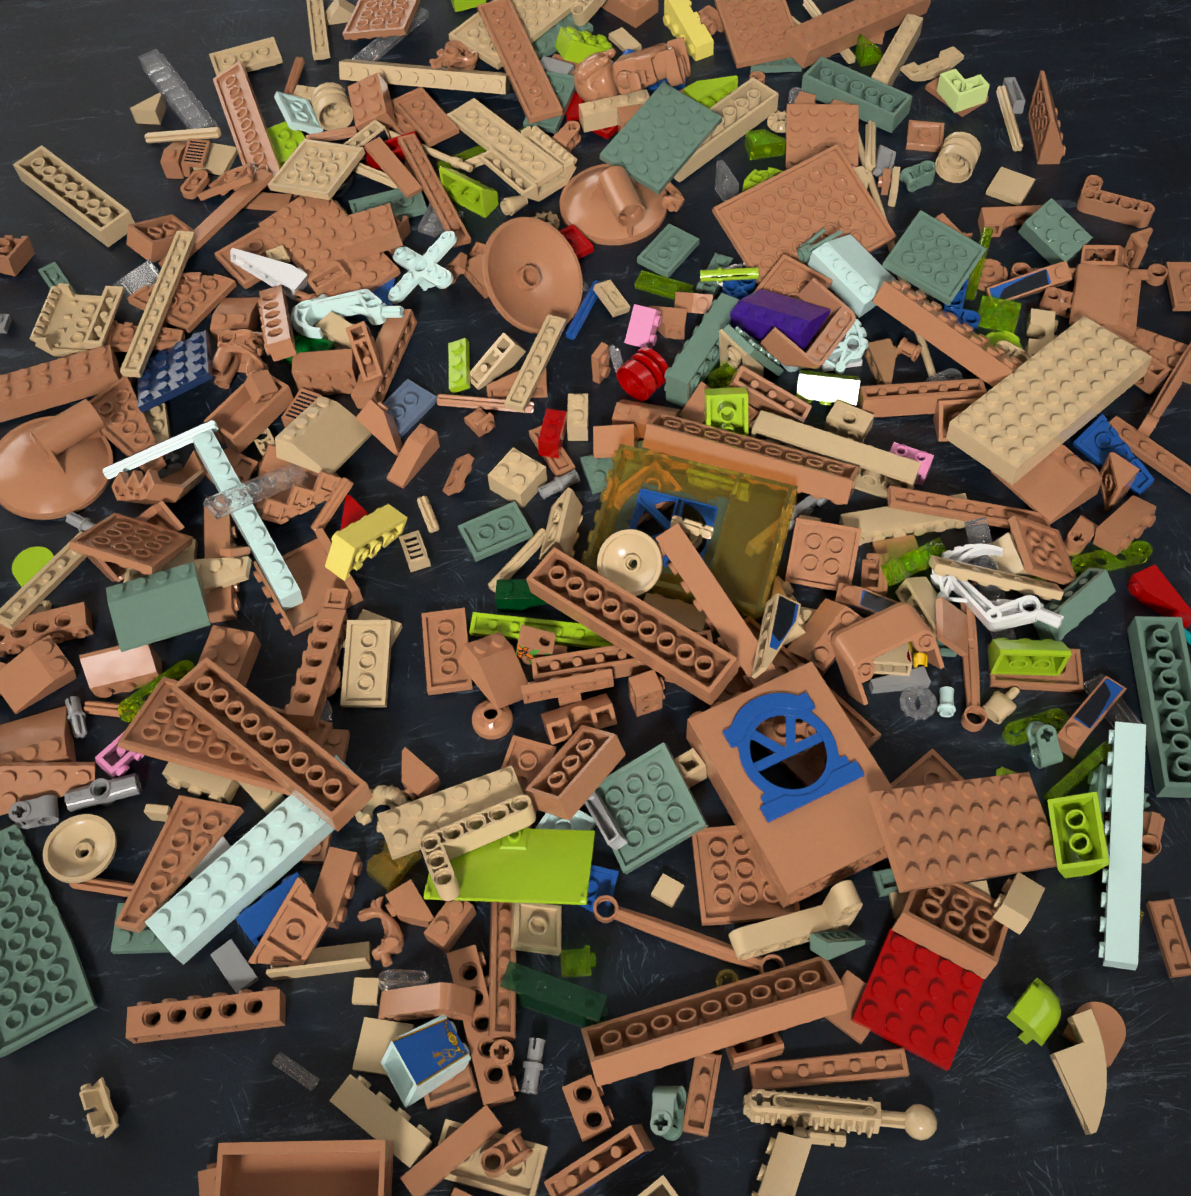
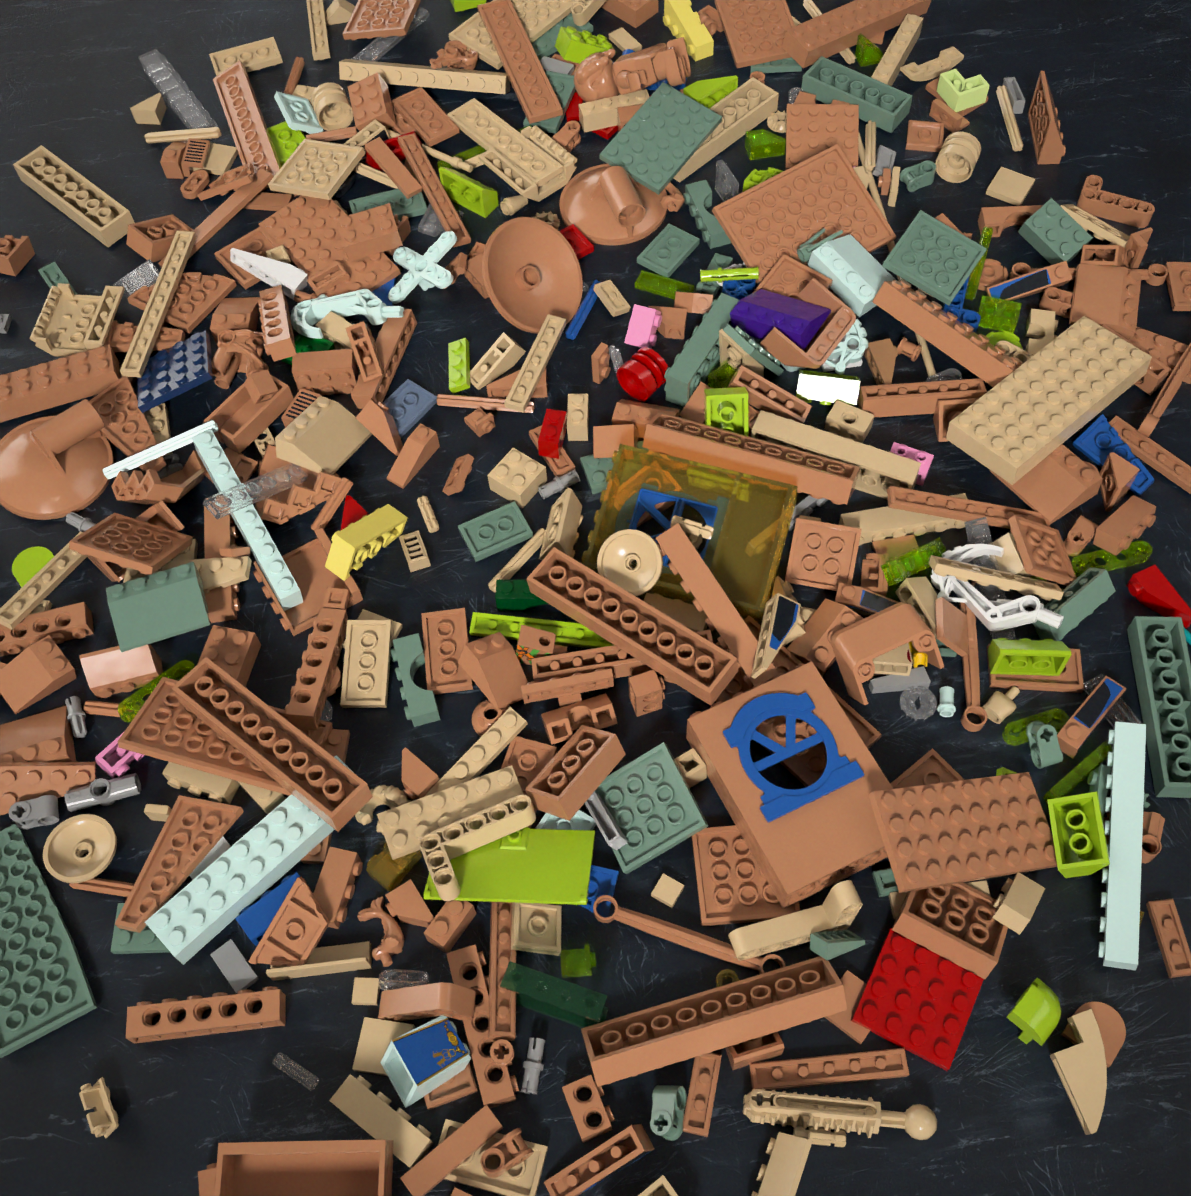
none -> sand green arch [390,633,441,727]
none -> tan plate [424,707,528,797]
none -> sand green arch [683,180,731,249]
none -> nougat panel [929,98,970,133]
none -> tan plate [1061,204,1130,248]

